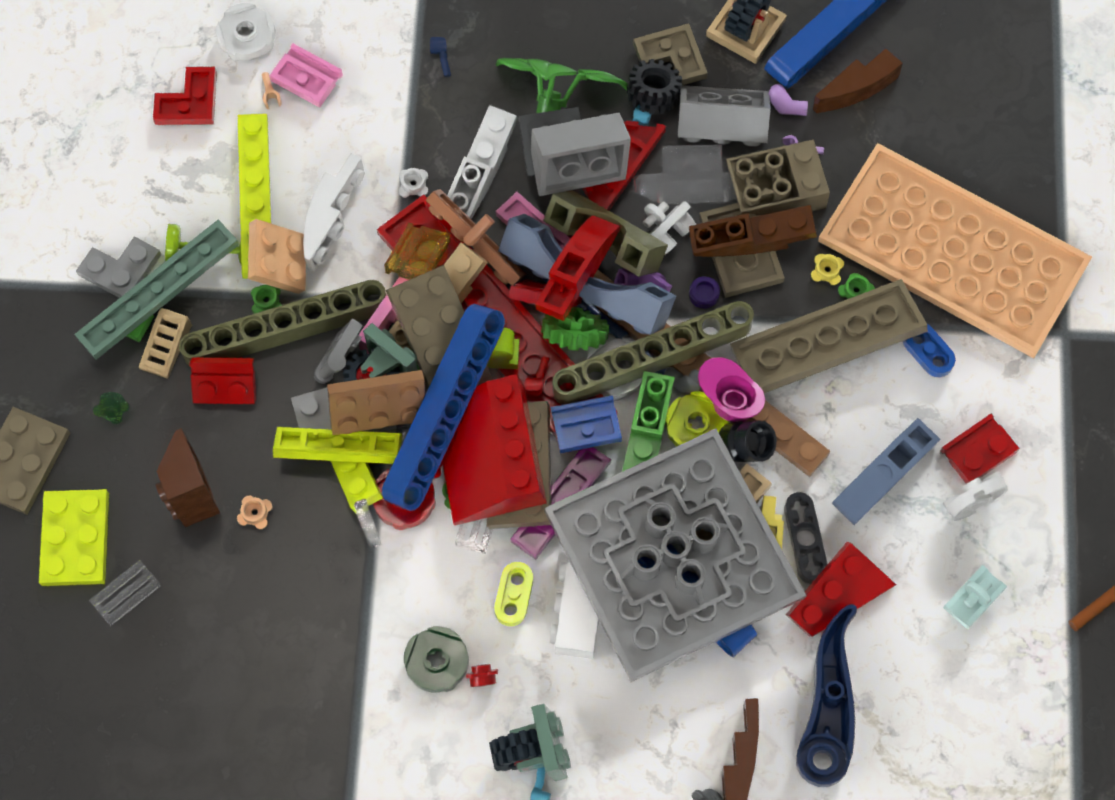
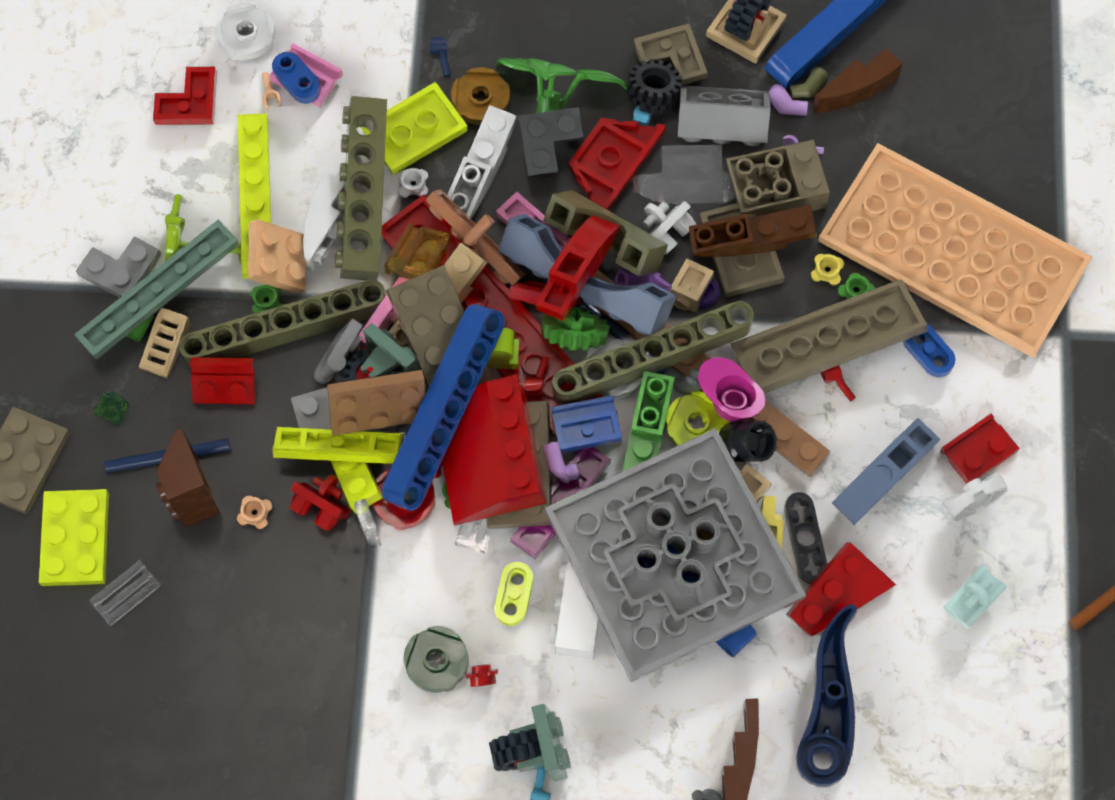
light grey slope [531,112,631,196] -> none
none -> dark blue bar [104,438,231,473]
none -> lime hand [165,194,185,233]
none -> blue plate [272,52,321,104]
none -> red hips [289,474,351,531]
none -> olive brick [335,96,387,280]
none -> neon yellow plate [361,82,468,175]
none -> pearl gold plate [451,67,510,125]
none -> lavender arm [543,442,579,483]
none -> tan bracket [670,258,714,312]
none -> olive arm [789,67,828,100]
none -> red hand [820,365,856,402]

